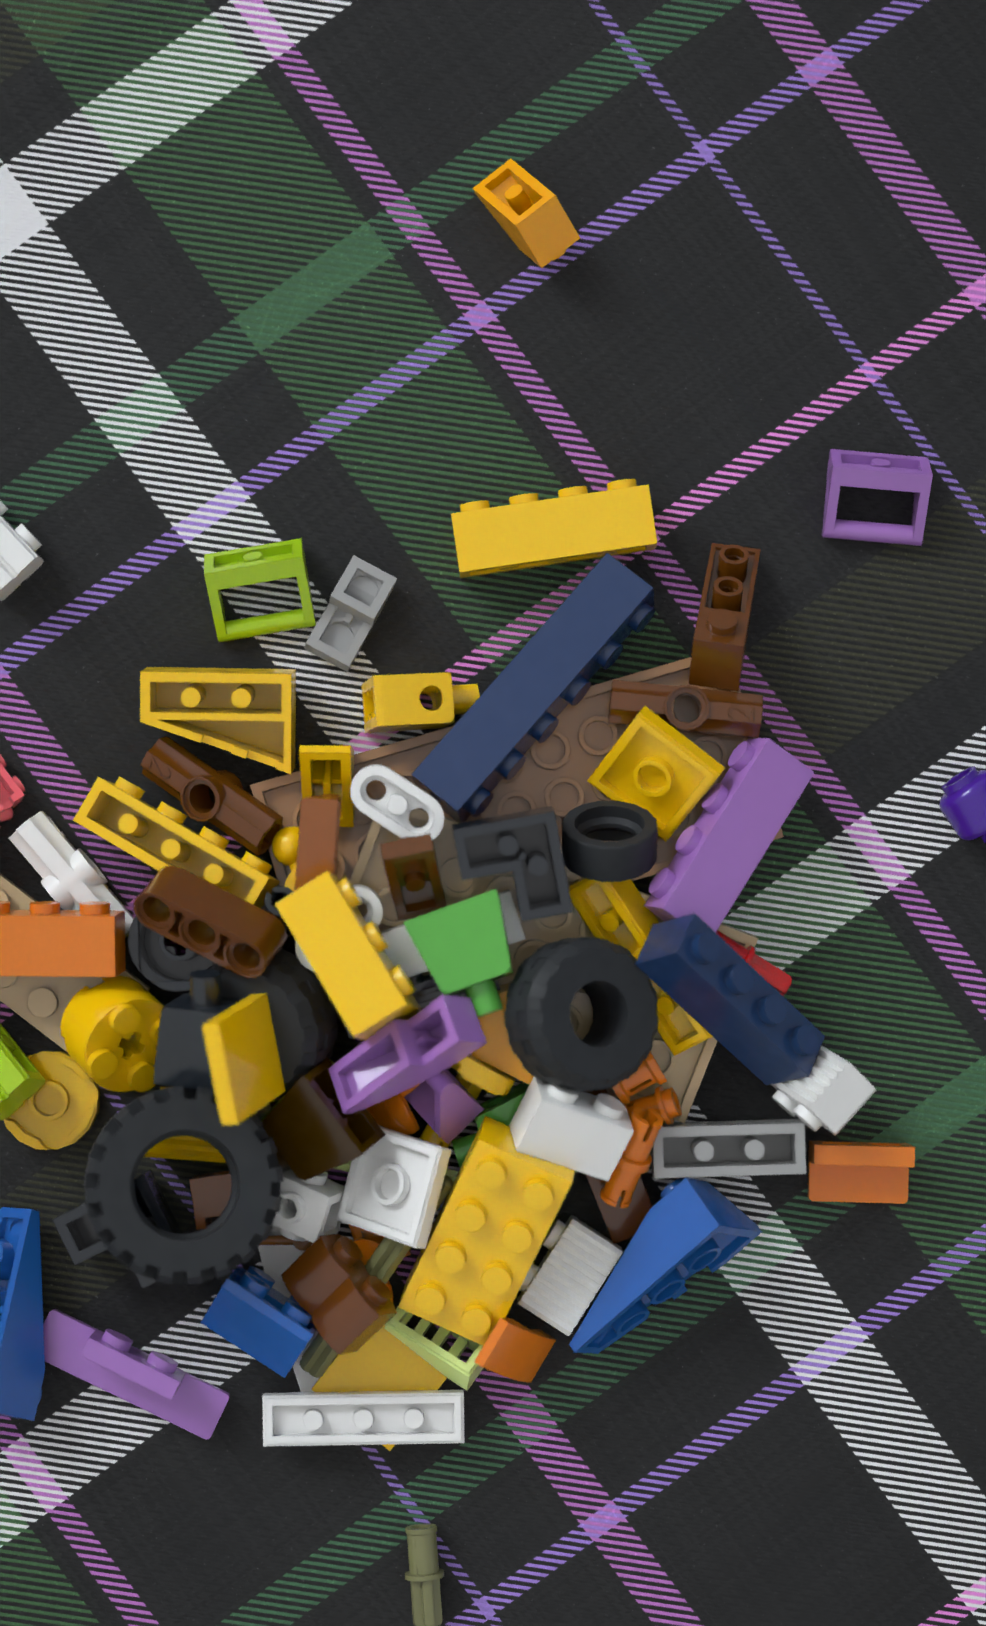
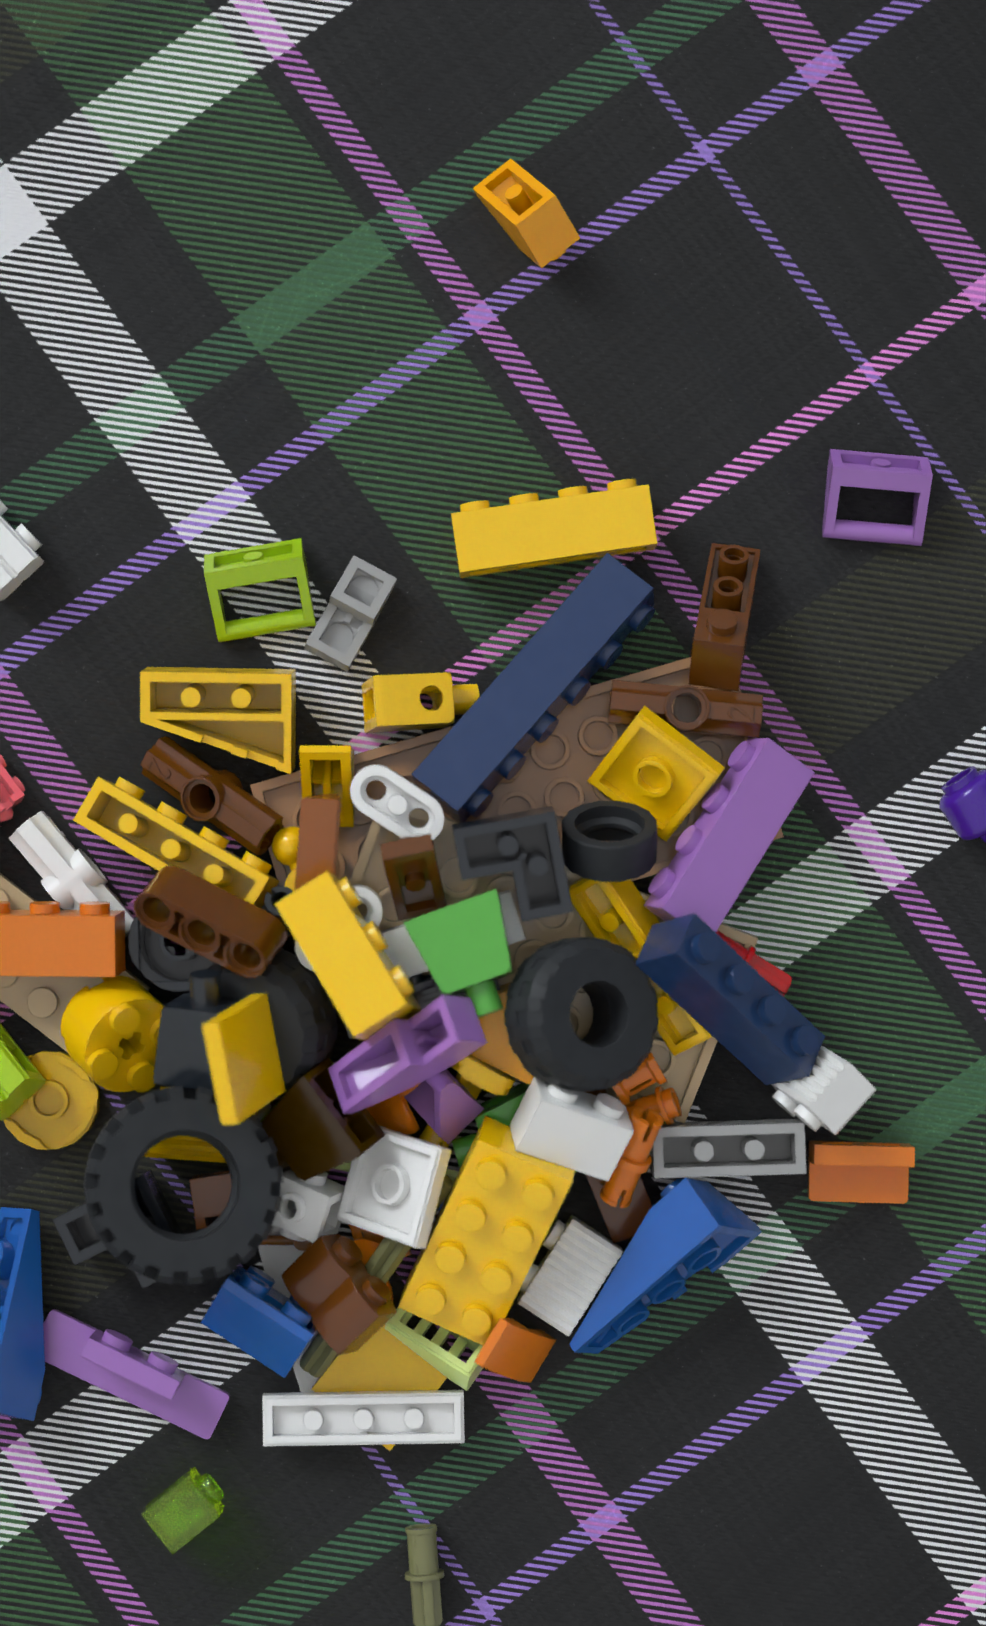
none -> clear neon green brick [141,1467,225,1555]

